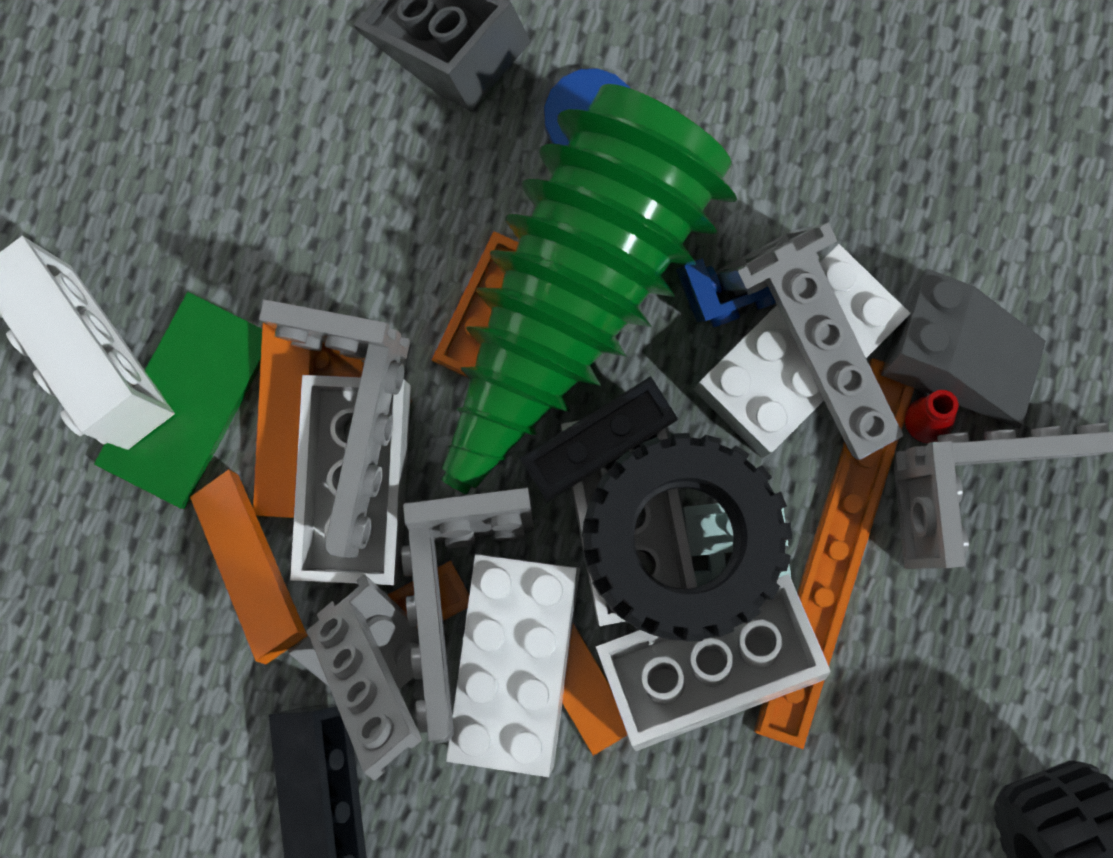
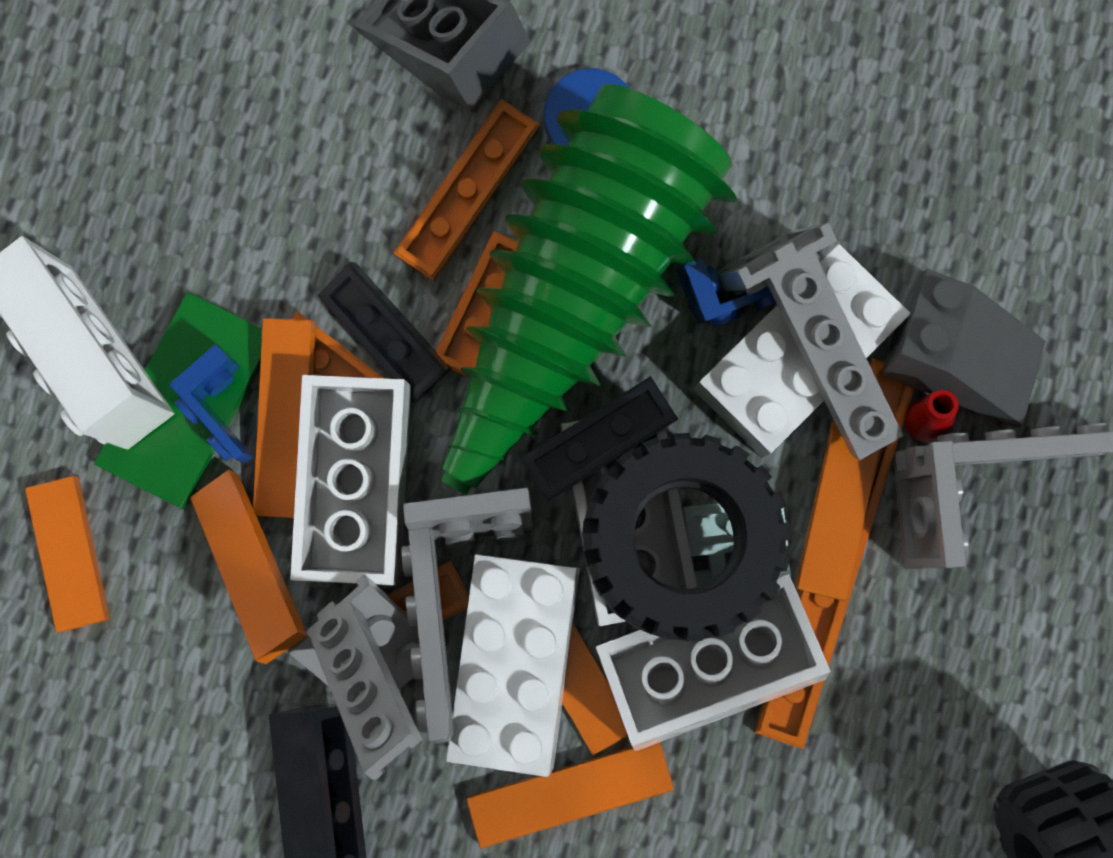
light grey bracket [259,299,410,558] -> none
none -> orange tile [25,476,111,633]
none -> blue bracket [169,344,253,463]
none -> black tile [317,262,451,403]
none -> orange tile [393,99,540,282]
none -> orange tile [466,742,674,849]
none -> orange tile [794,417,880,601]

